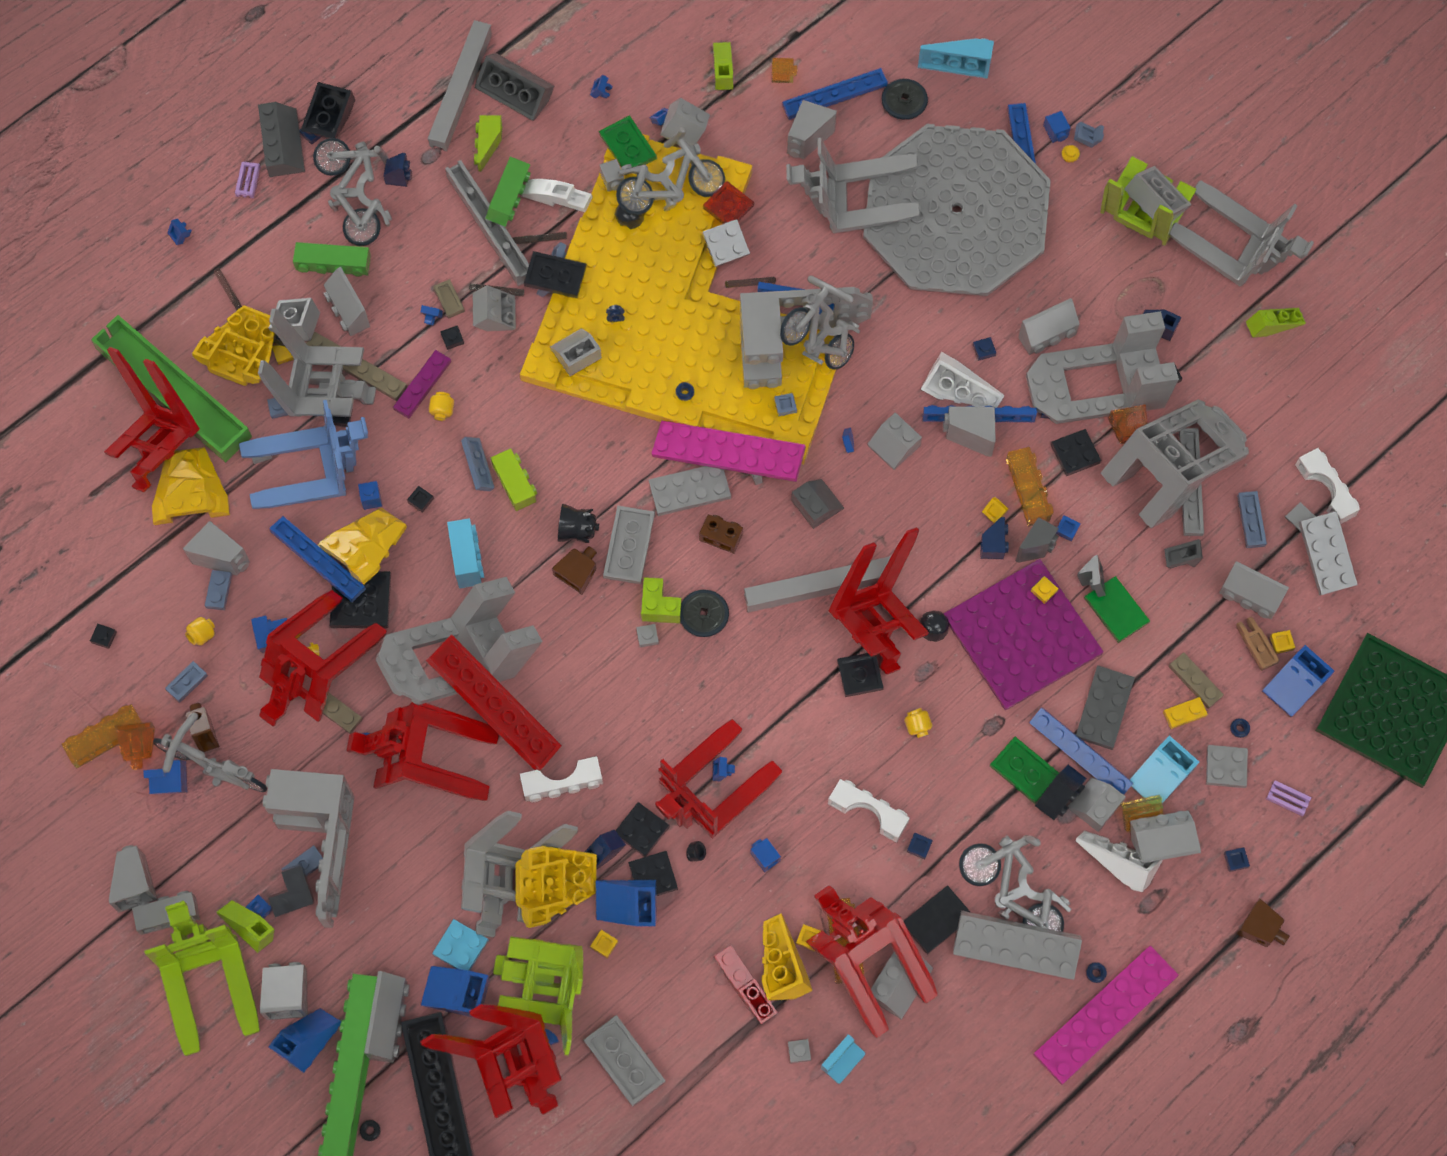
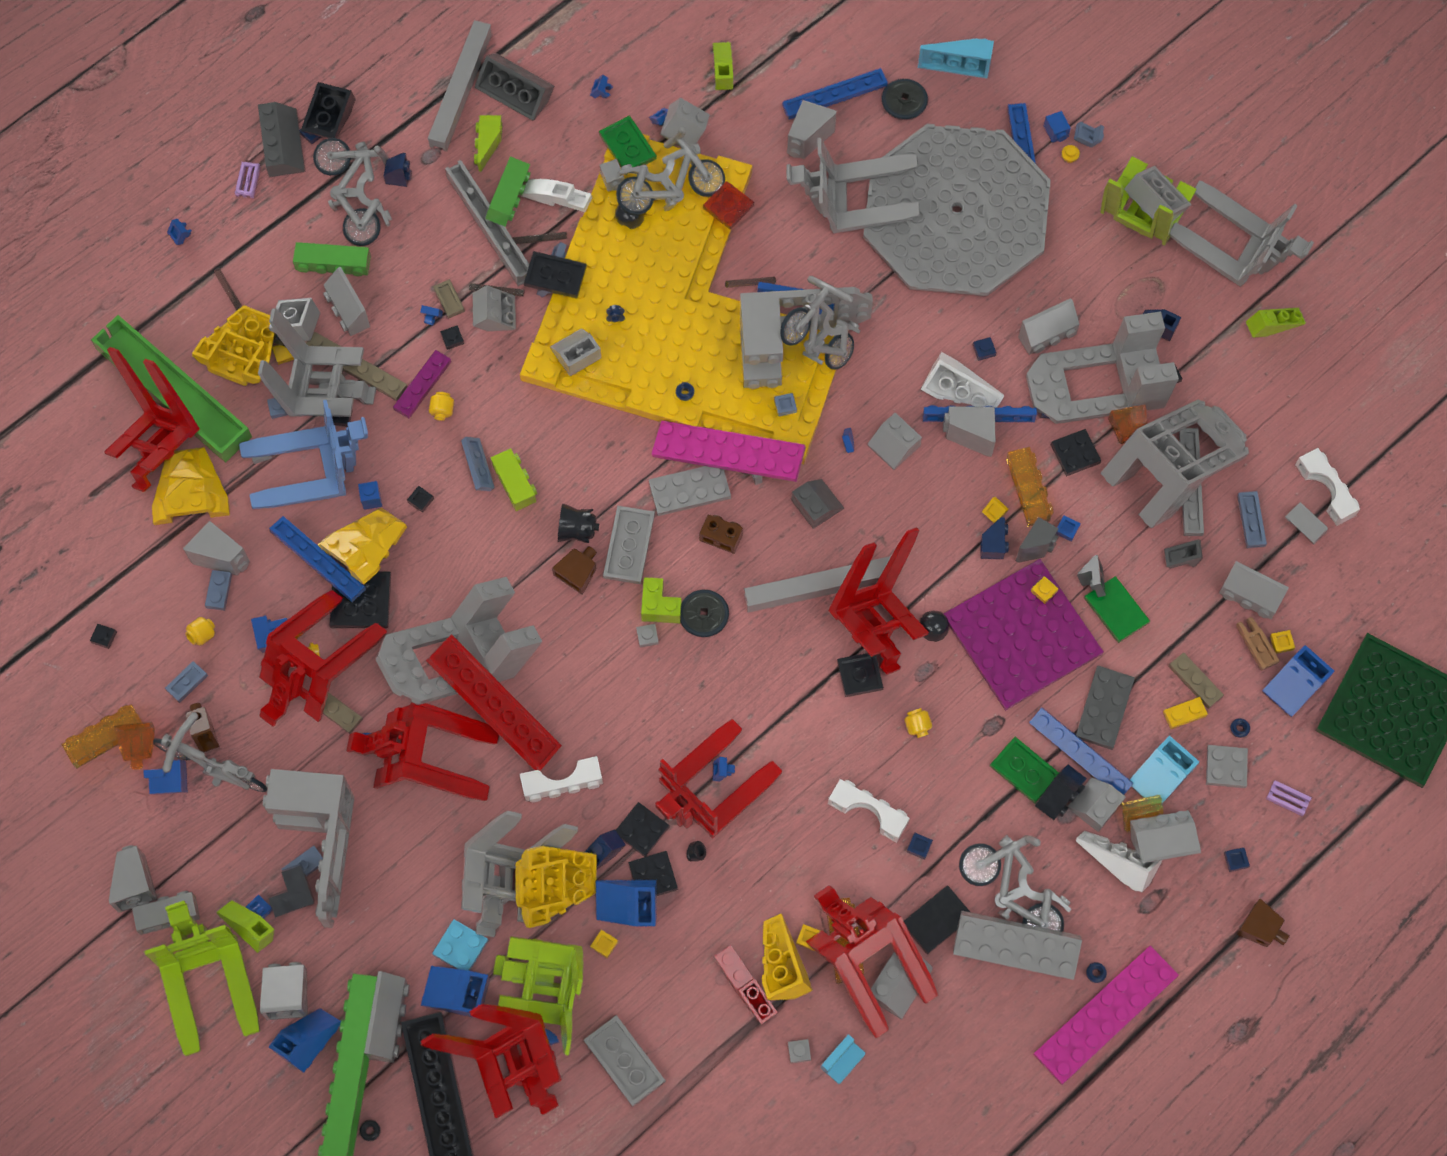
medium azure brick [447,518,485,589] -> none
light grey plate [702,219,750,267] -> none
blue brick [750,838,781,873] -> none
clear yellow brick [772,58,797,83] -> none
light grey plate [1299,511,1358,595] -> none

